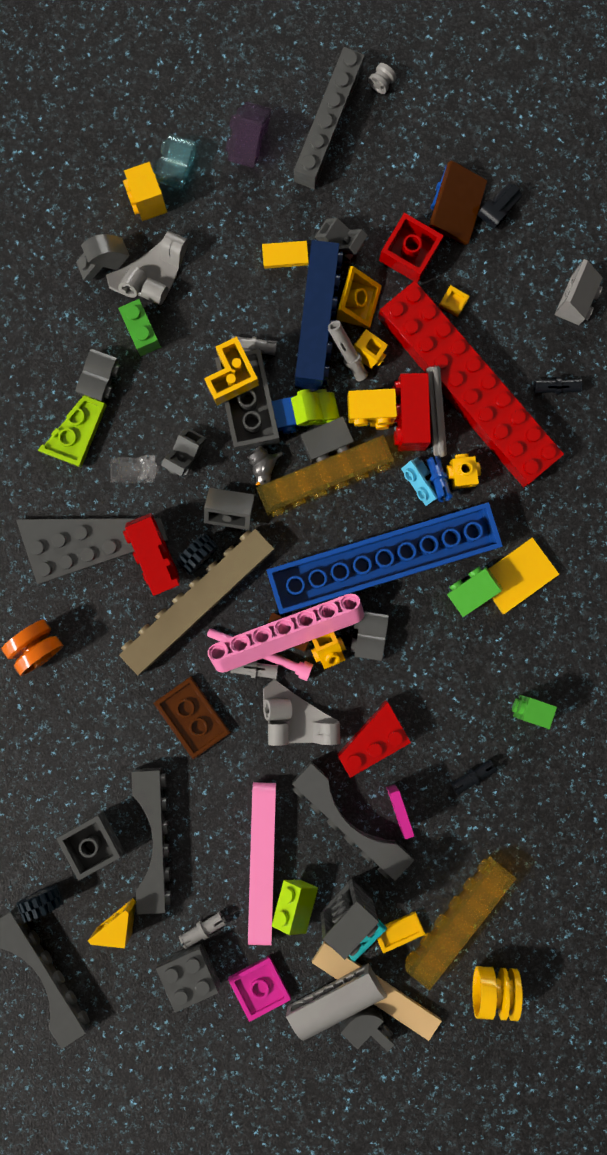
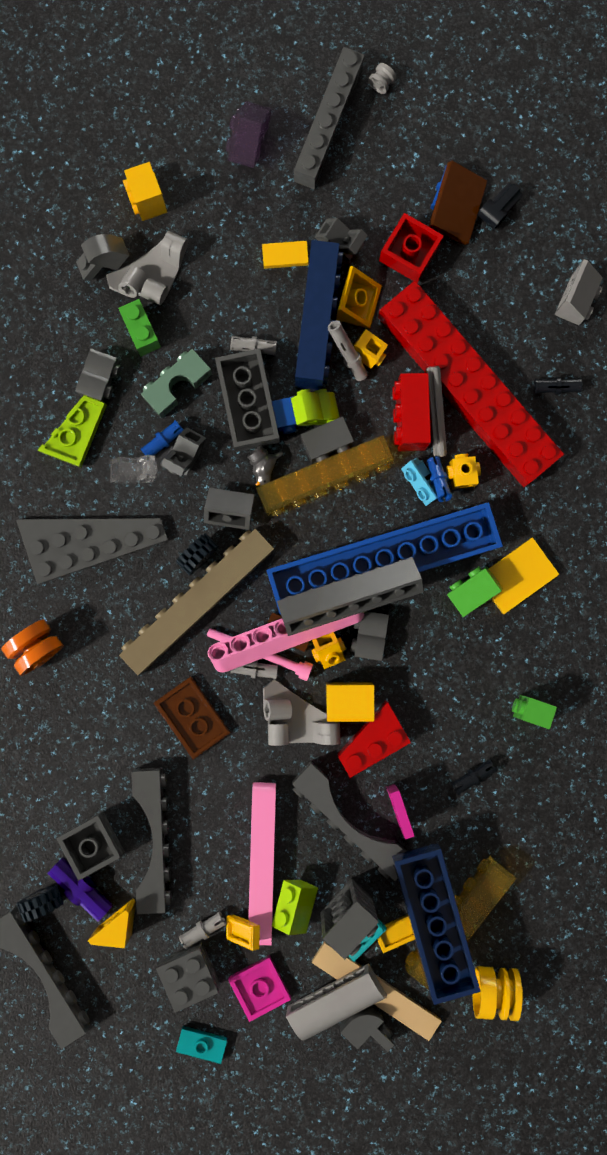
red wedge [123,512,179,596] -> none
clear light blue brick [154,134,197,190] -> none
yellow brick [204,337,259,405] -> none
yellow brick [347,389,397,430] -> none
yellow tile [438,285,470,317] -> none
none -> dark purple piece [47,857,113,922]
none -> blue pin [140,420,184,460]
none -> sand green arch [141,349,212,419]
none -> teal plate [176,1026,227,1064]
none -> yellow tile [226,914,260,951]
none -> dark grey brick [277,557,424,636]
none -> yellow slope [326,682,374,722]
none -> dark blue brick [392,843,481,1005]

